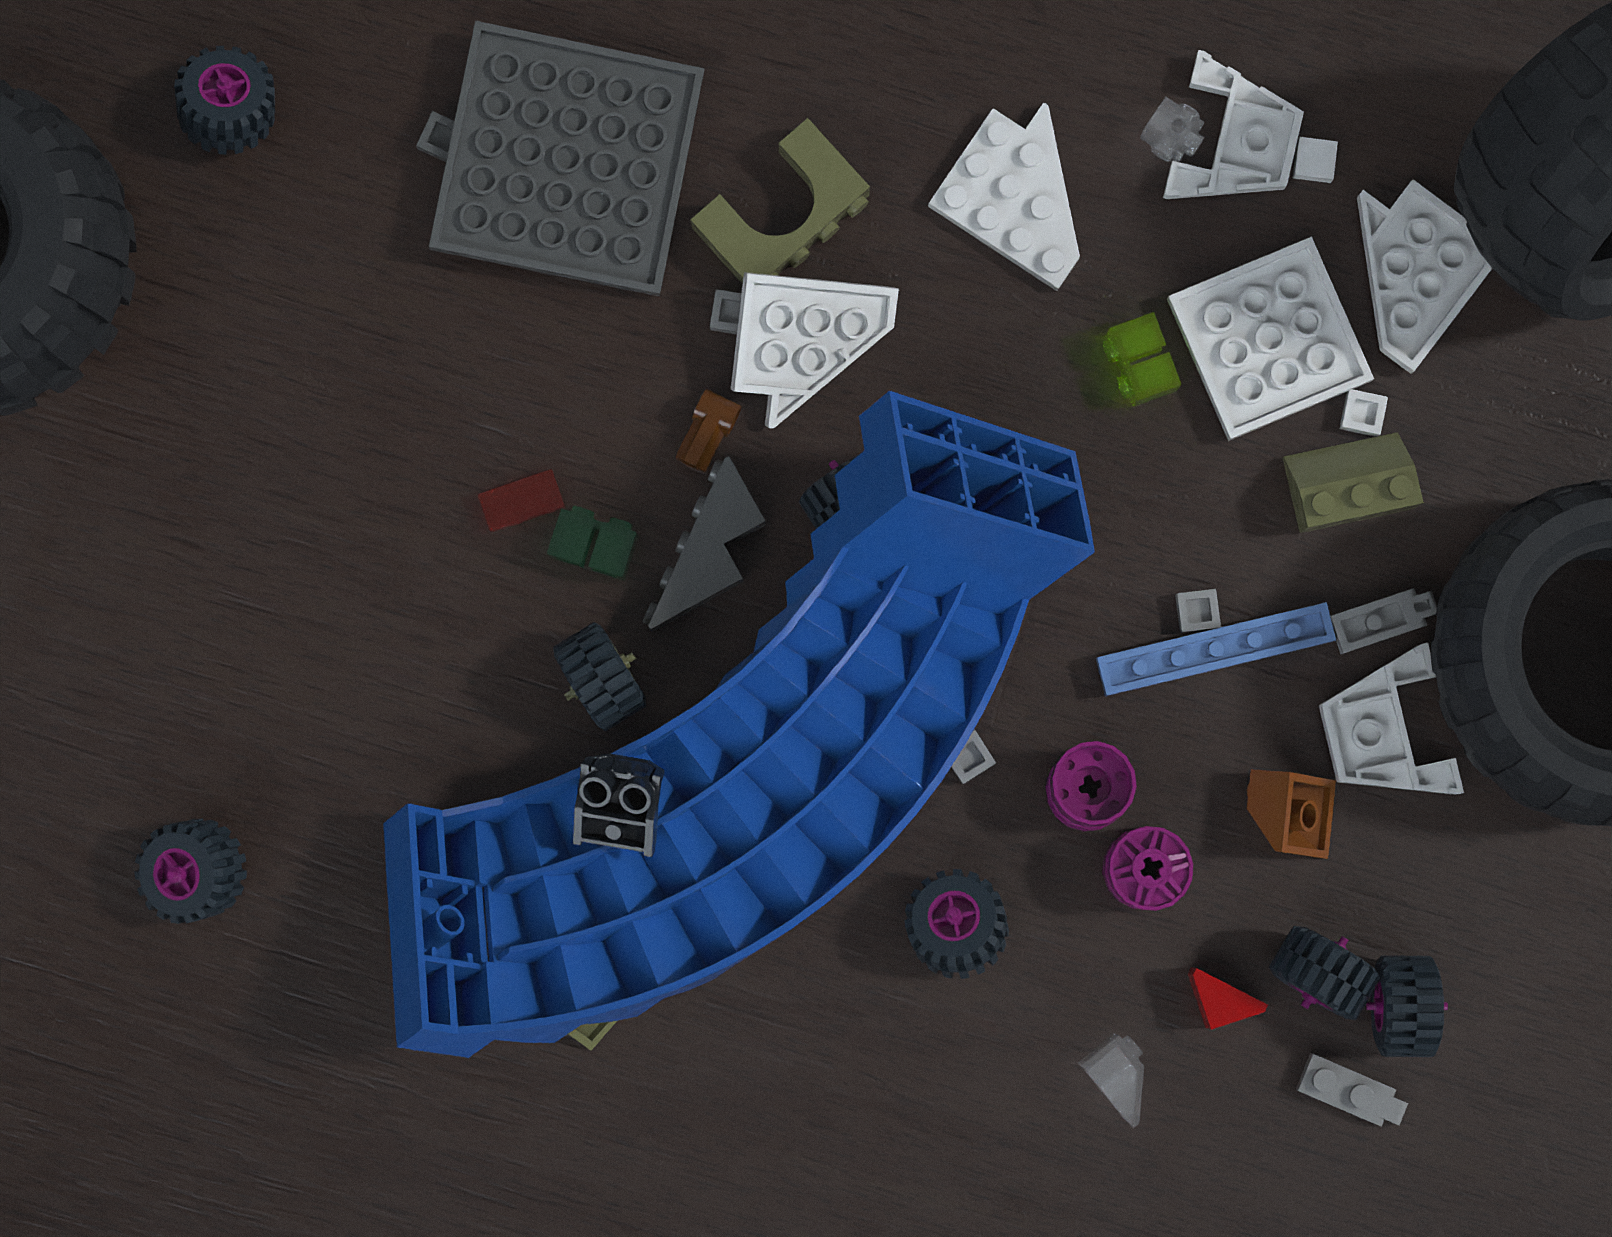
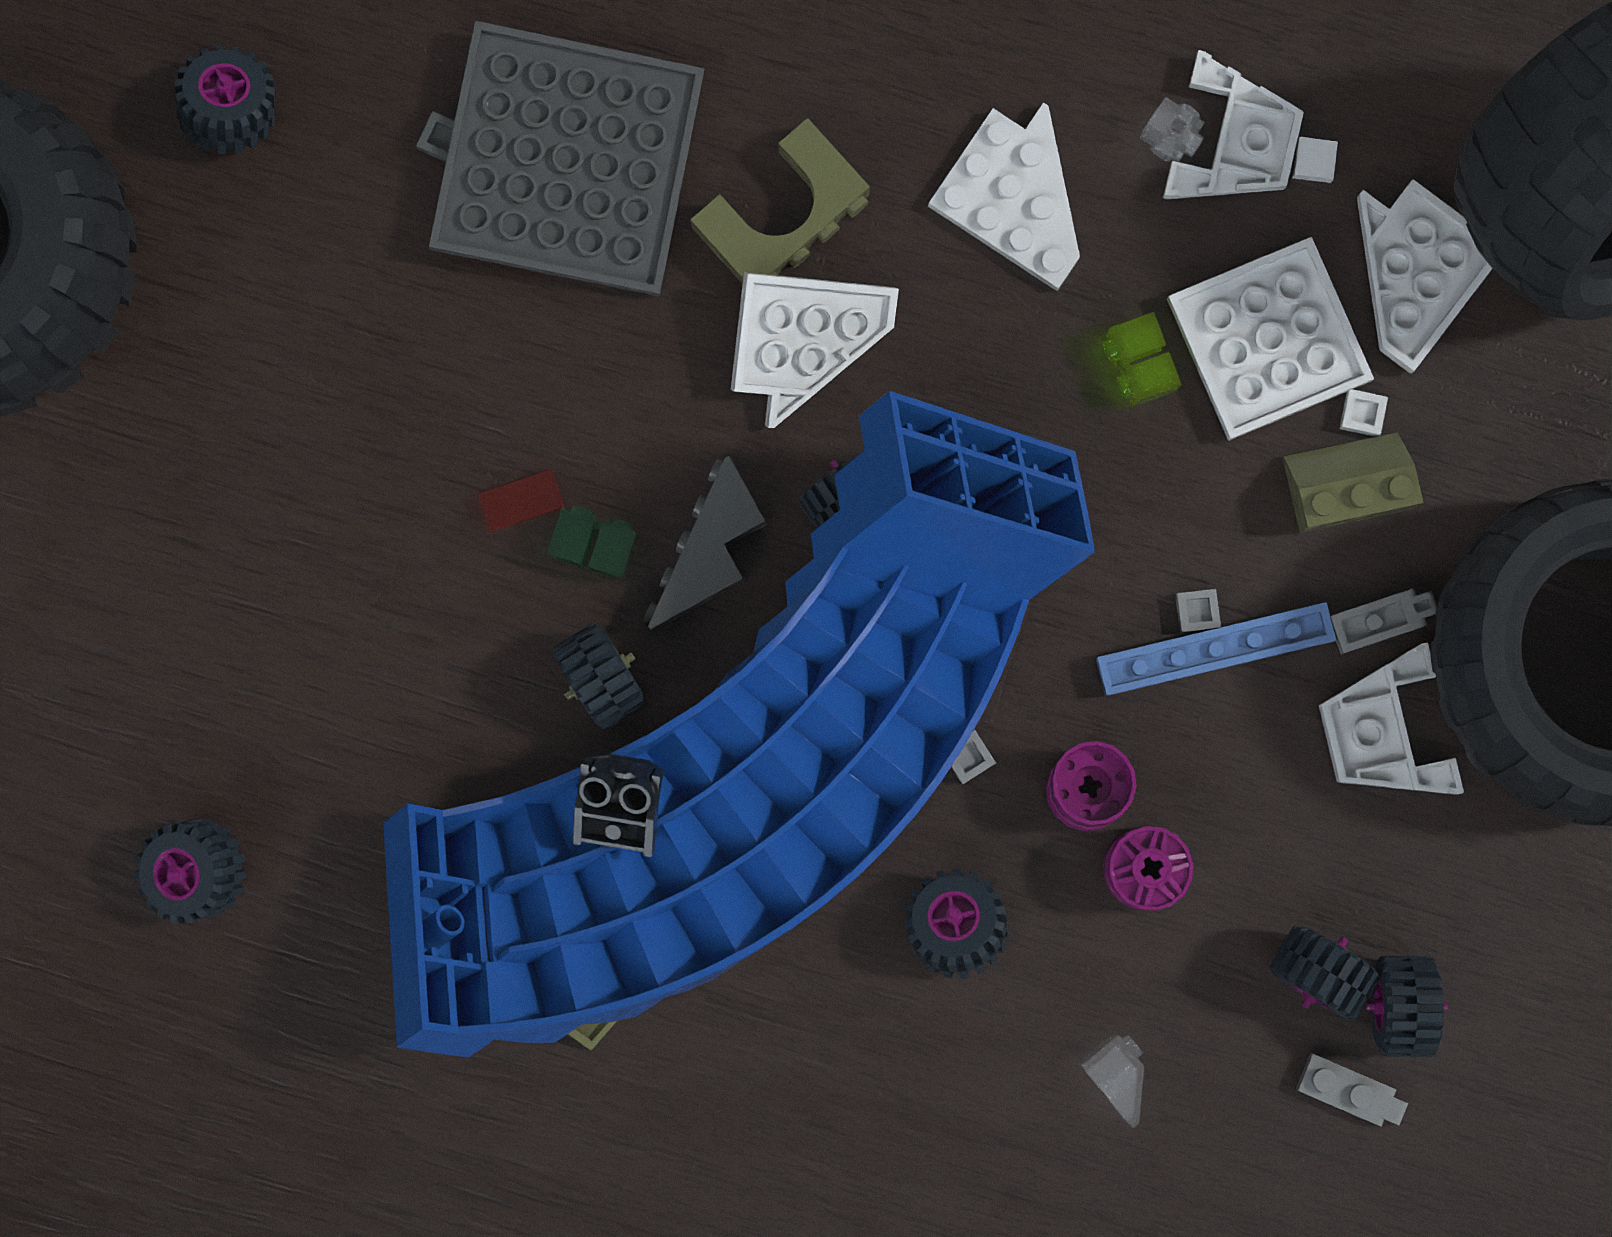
reddish brown piece [675,389,742,474] -> none
light grey tile [710,289,742,334] -> none
red slope [1188,967,1268,1030] -> none
dark orange slope [1247,769,1336,859] -> none

